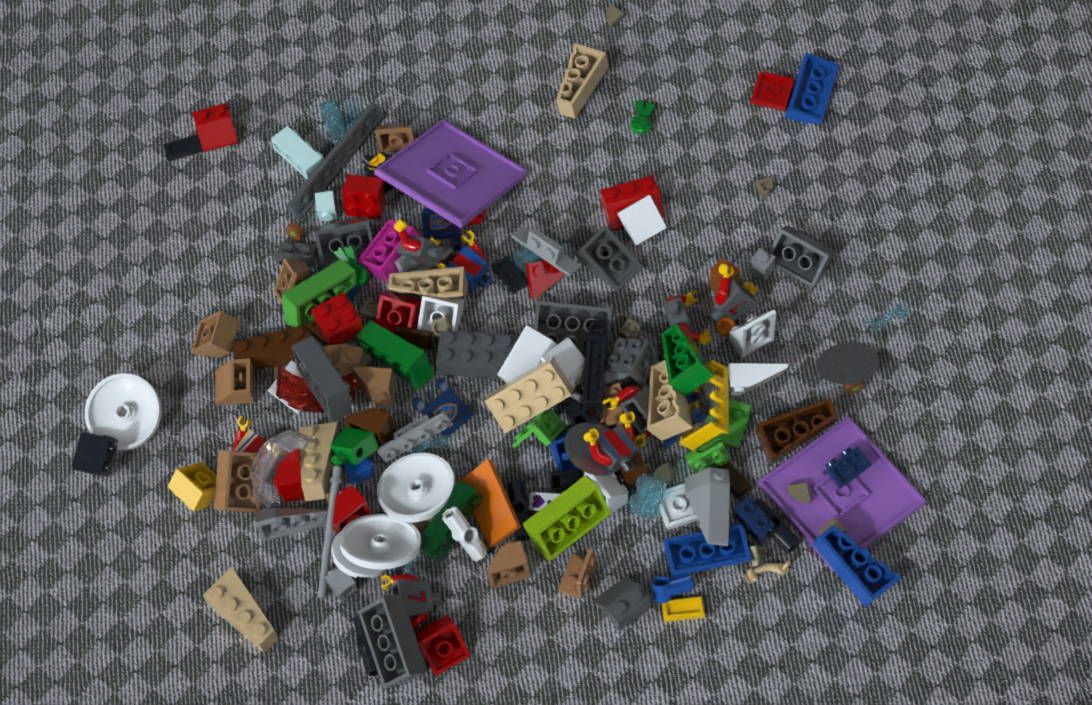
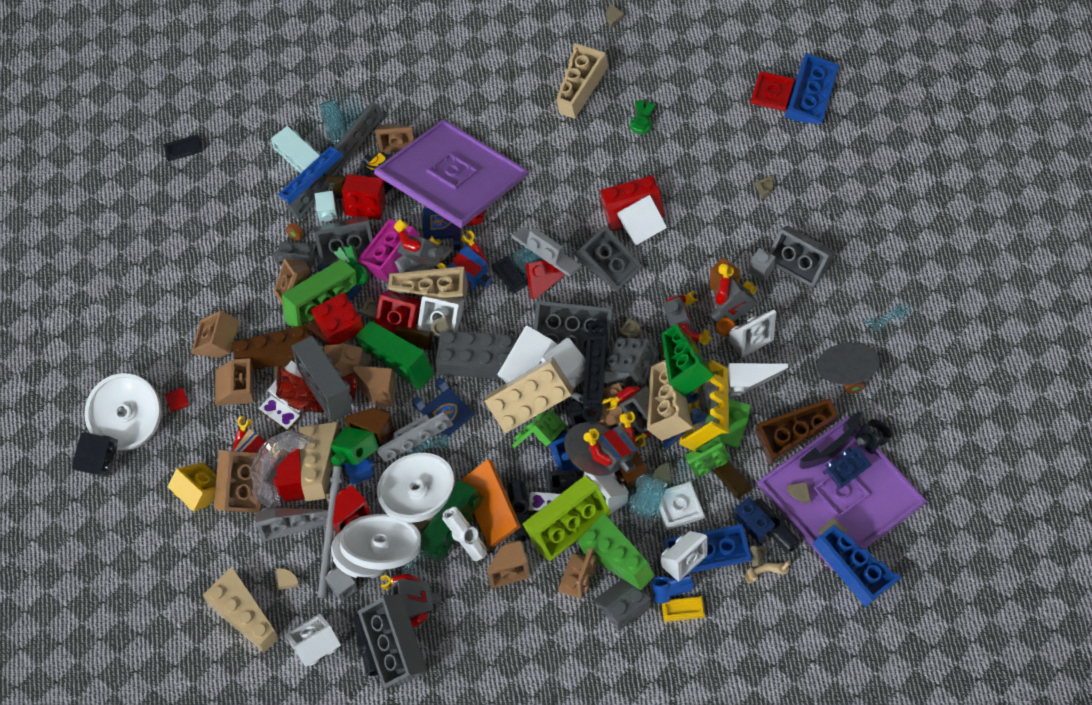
red slope [192,103,238,152] -> none
red slope [415,615,471,676] -> none
light grey wedge [684,467,730,546] -> none
none -> red tile [165,387,189,413]
none -> tile [259,395,301,432]
none -> tan tile [276,568,299,590]
none -> blue tile [278,146,343,204]
none -> white slope [285,614,341,667]
none -> dark brown tile [326,175,346,198]
none -> bright green wedge [578,514,654,590]
none -> white slope [661,531,707,582]
none -> black slope [799,411,862,469]
none -> black piece [855,419,892,454]

